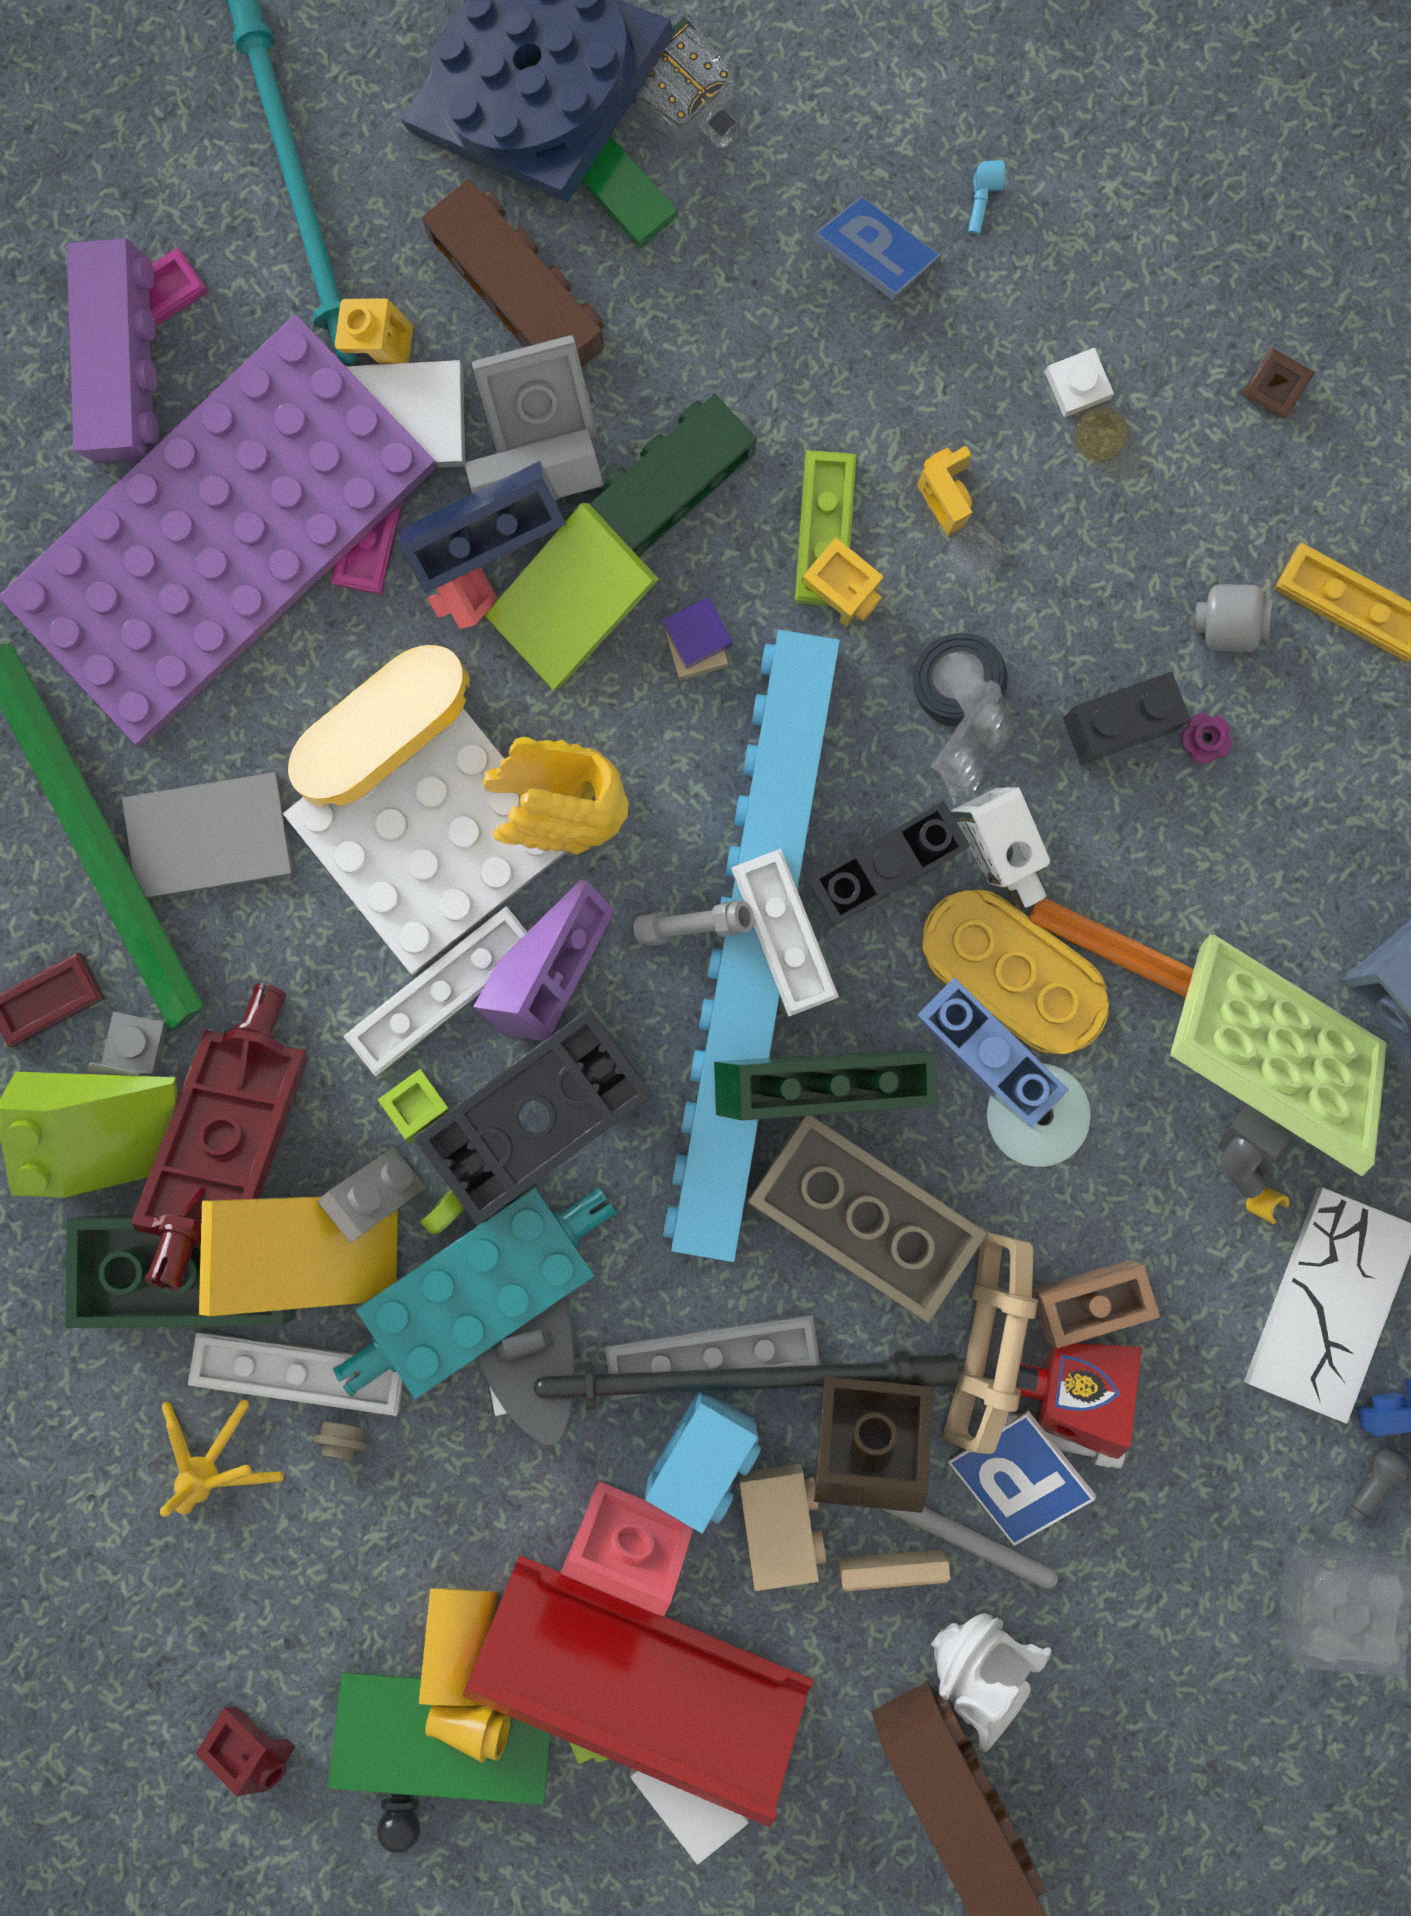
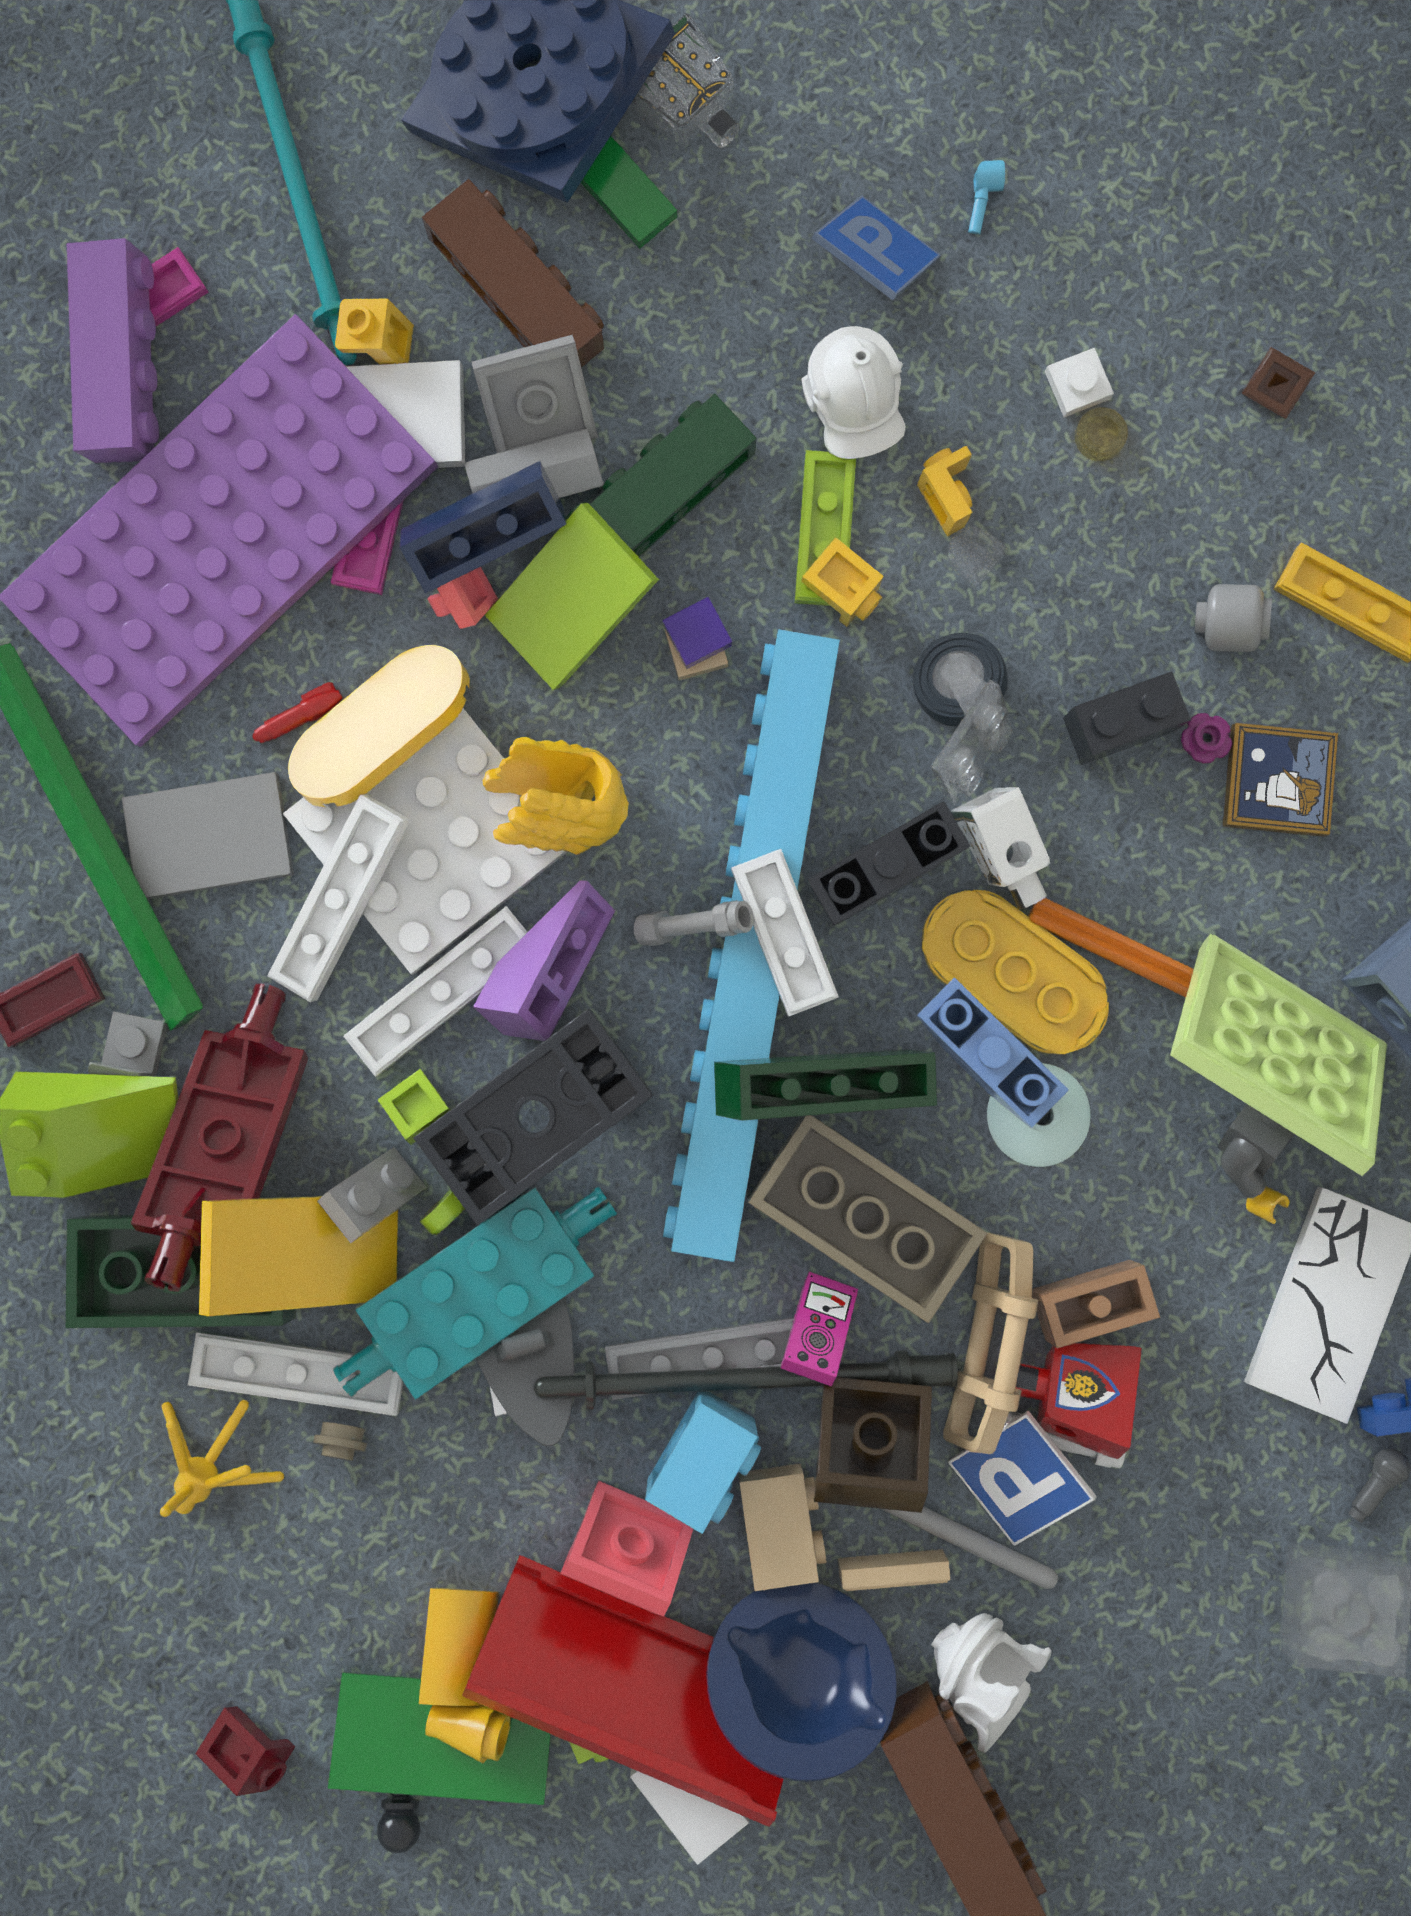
none -> red piece [252,682,343,743]
none -> white tile [267,794,411,1002]
none -> dark blue piece [706,1583,897,1782]
none -> dark pink tile [781,1272,858,1386]
none -> white helmet [802,326,906,459]
none -> tile [1223,723,1338,837]

